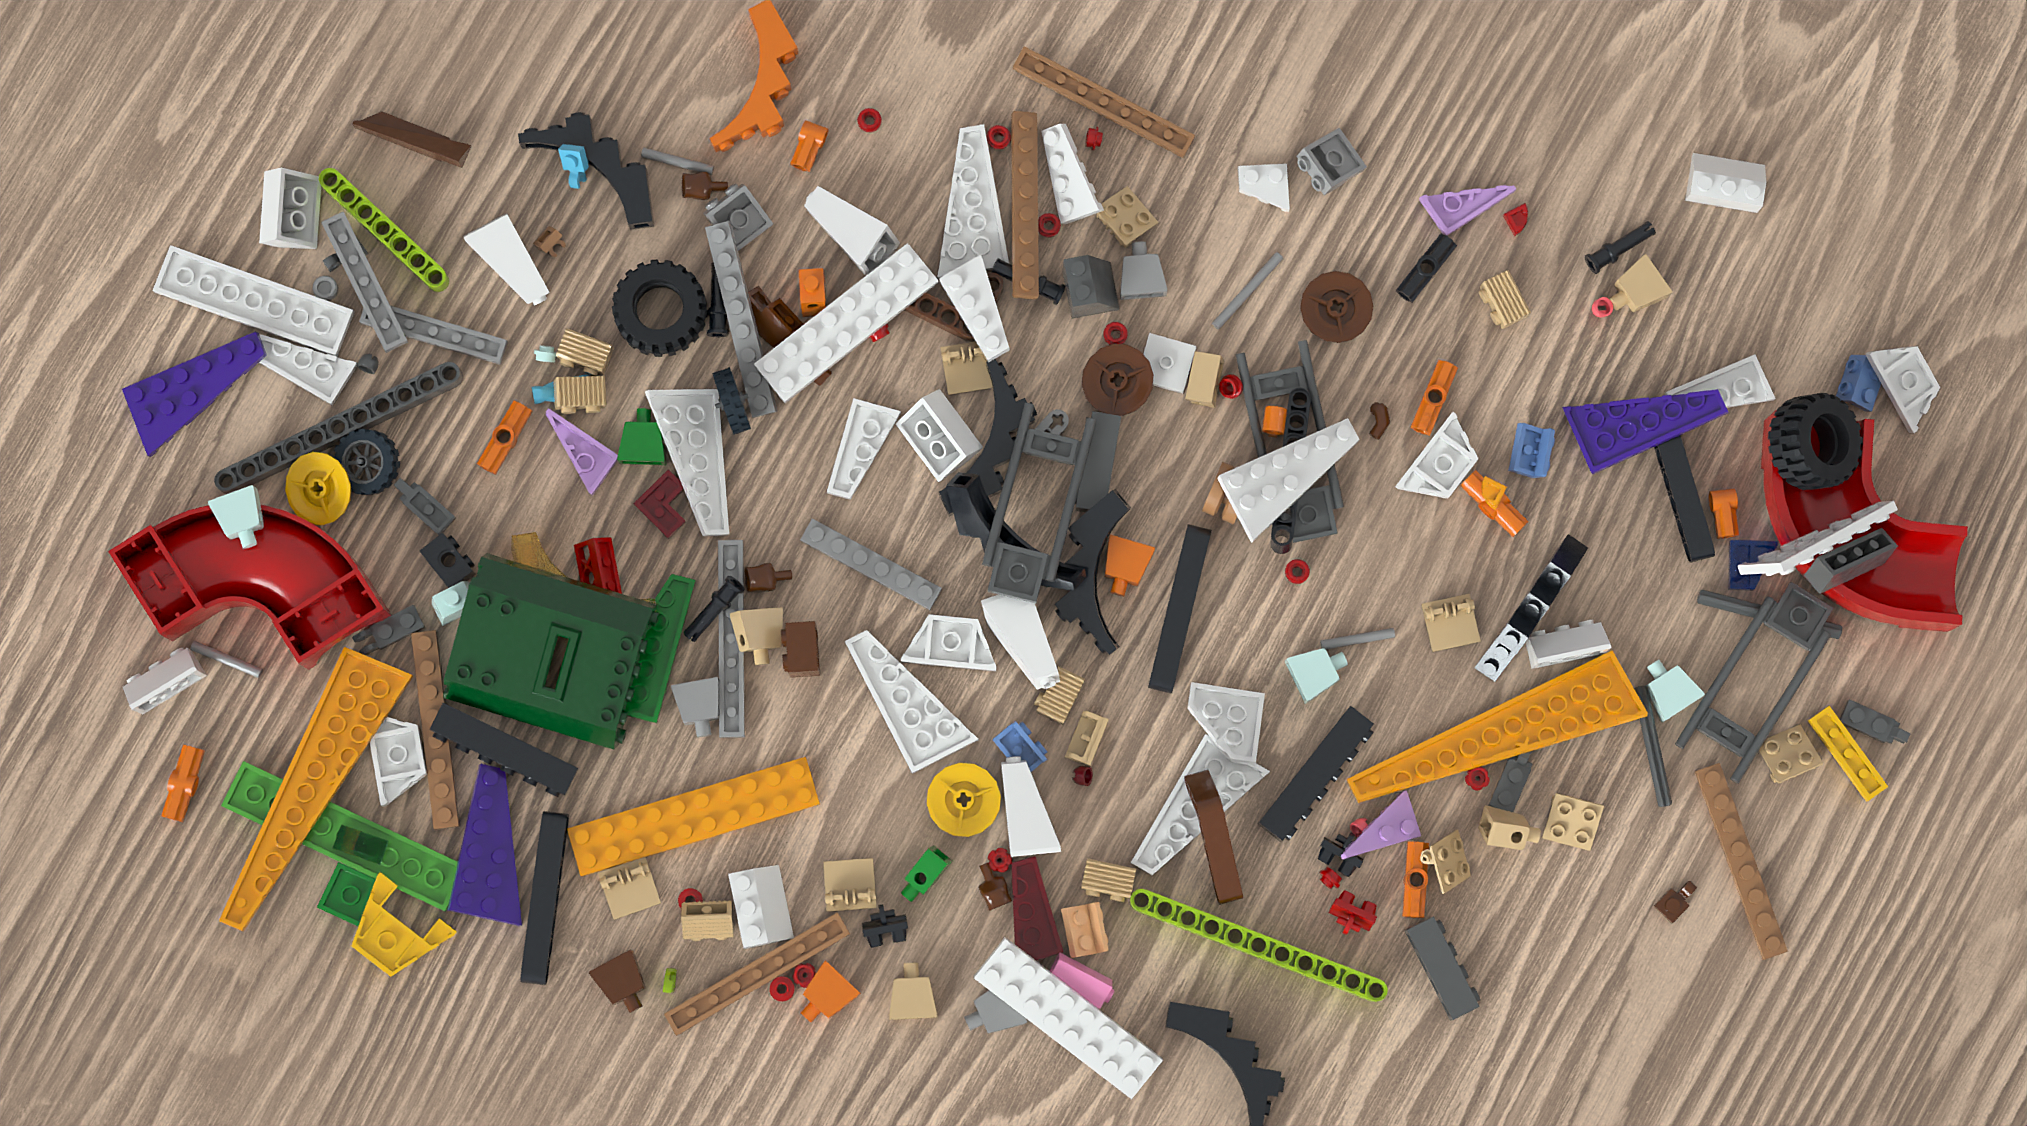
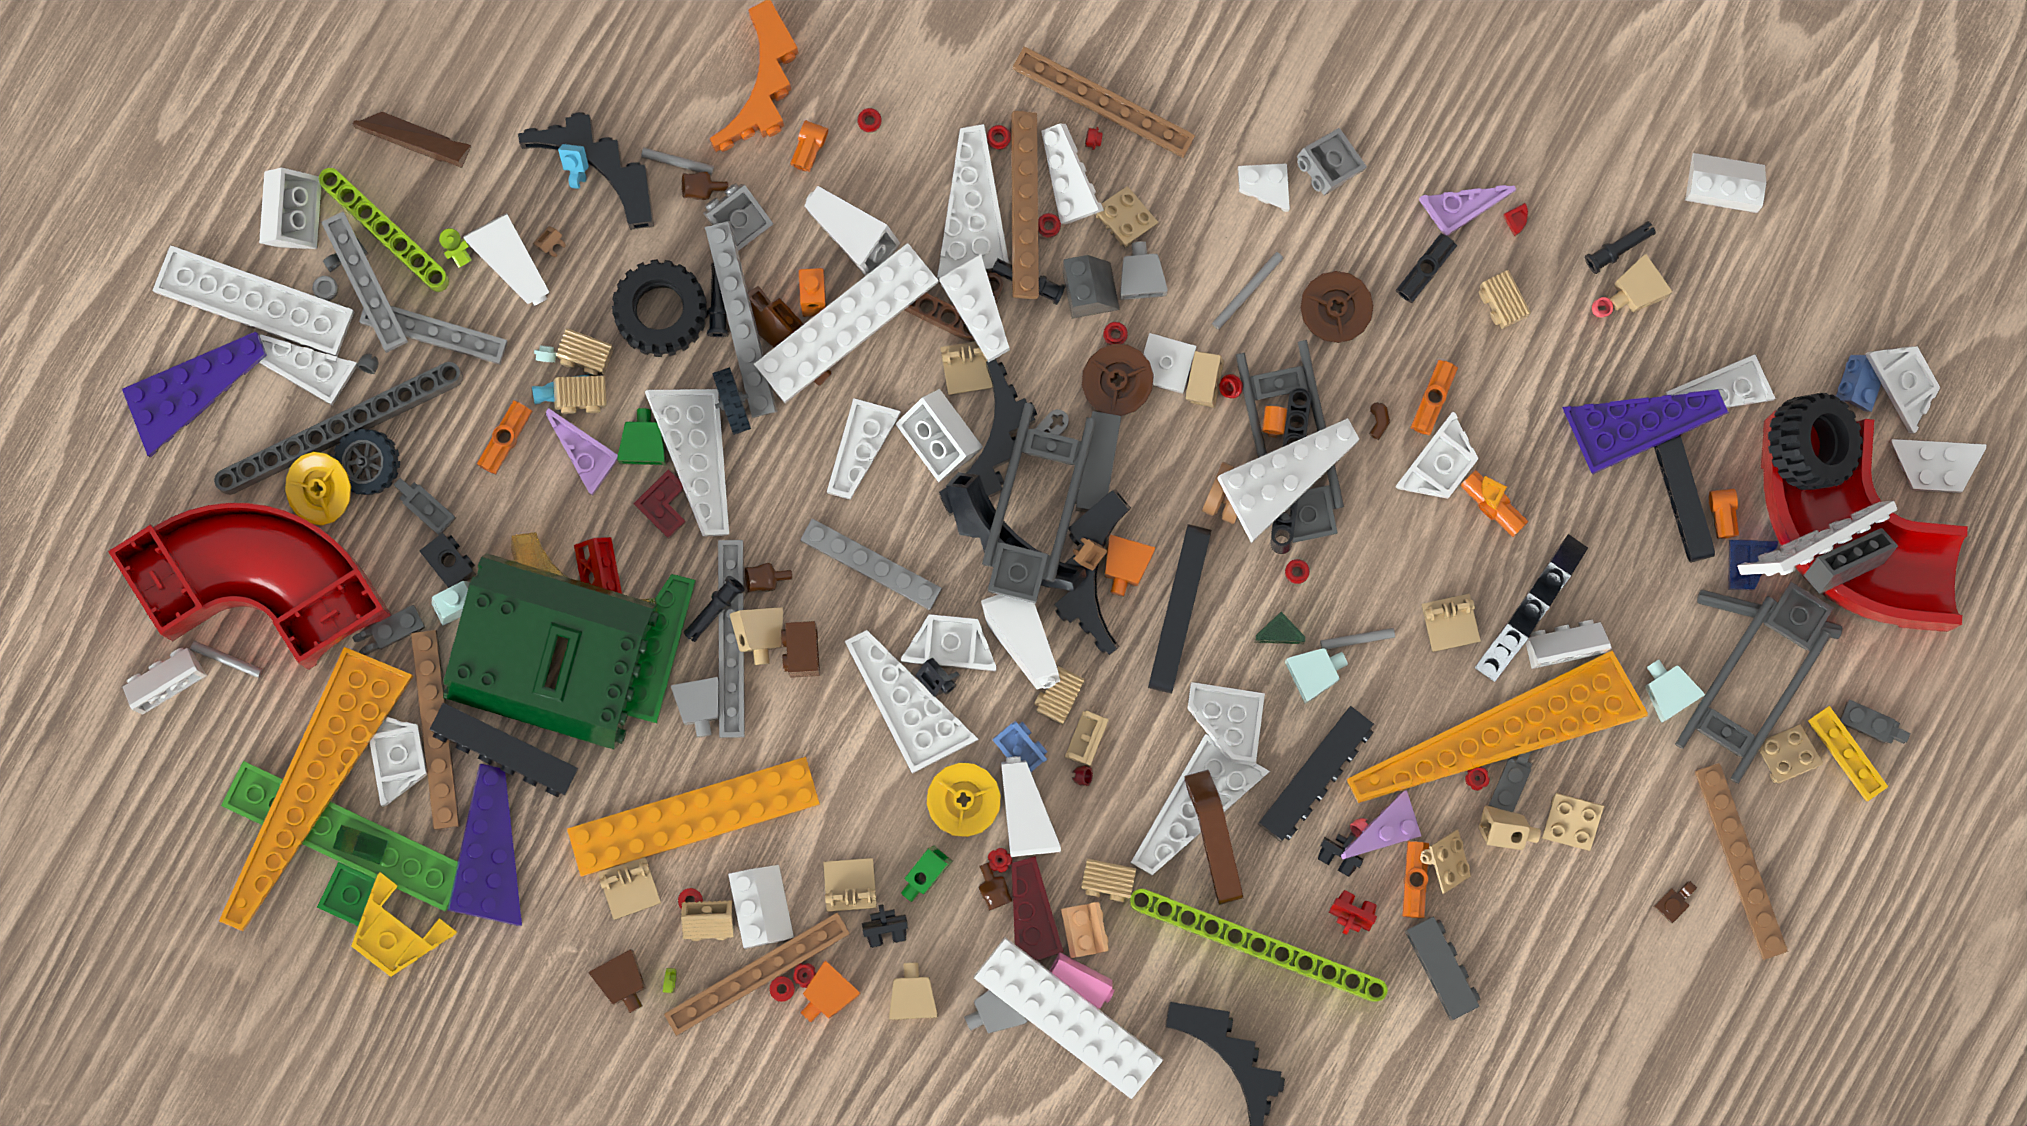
orange piece [161,744,205,822] -> none
light aqua torso [208,485,264,549] -> none
black beam [520,811,569,985] -> none
red plate [869,323,890,342] -> none
red plate [1319,866,1342,889] -> none
medium blue bracket [1508,423,1555,478] -> none
dark grey axle [1634,686,1672,807] -> none
none -> lime hips [439,228,472,268]
none -> black bracket [915,657,960,697]
none -> medium nougat tile [1073,538,1107,571]
none -> clear green slope [1254,612,1305,645]
none -> white wing [1890,439,1986,493]

